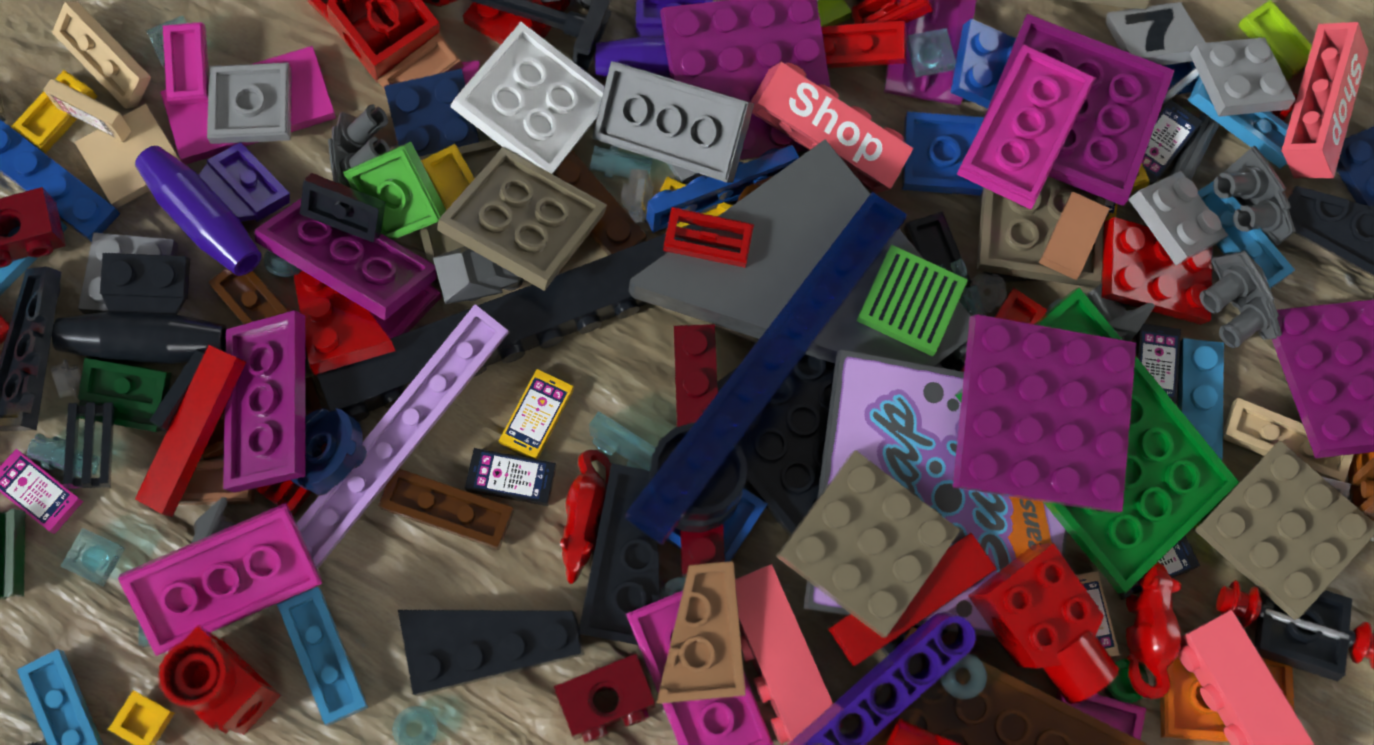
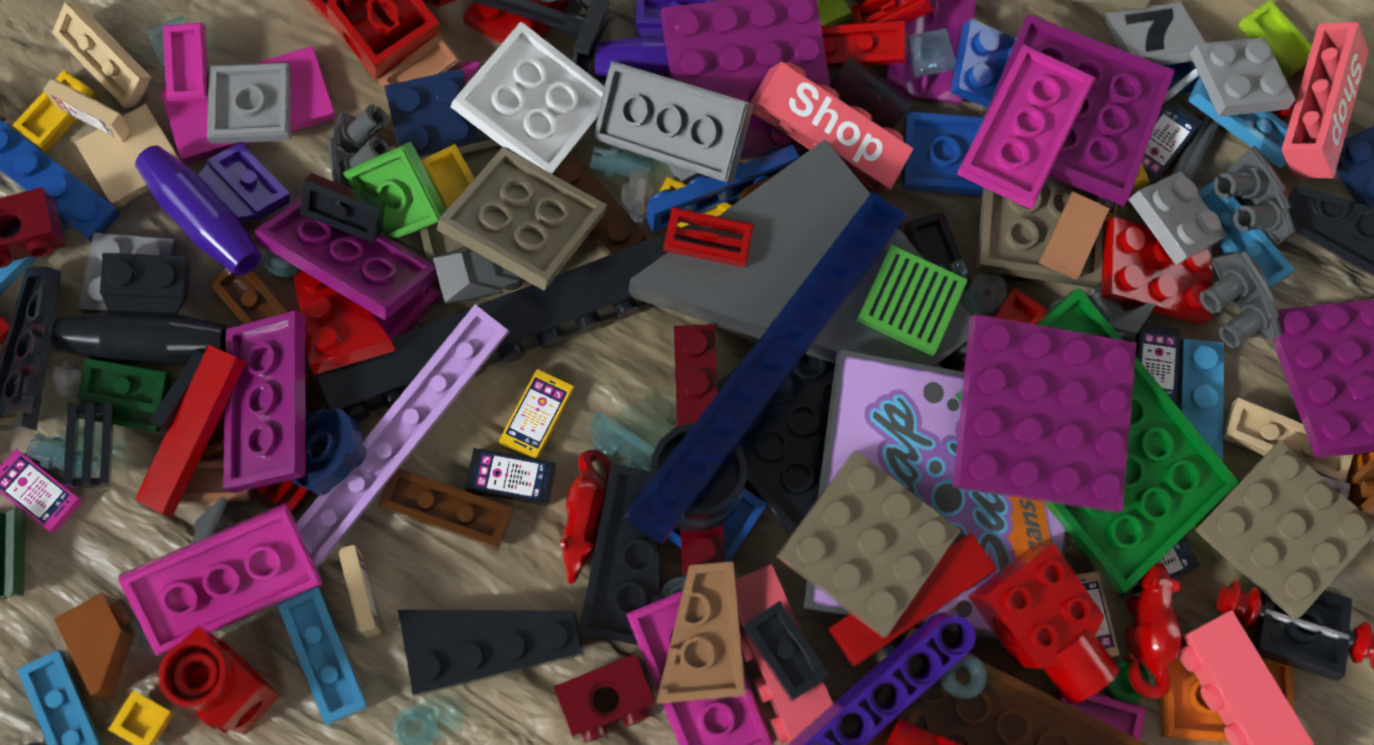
clear light blue plate [60,528,125,587] -> none
none -> dark orange slope [54,592,134,700]
none -> tan tile [338,545,382,638]
none -> black plate [742,601,830,702]
none -> black plate [830,55,913,129]

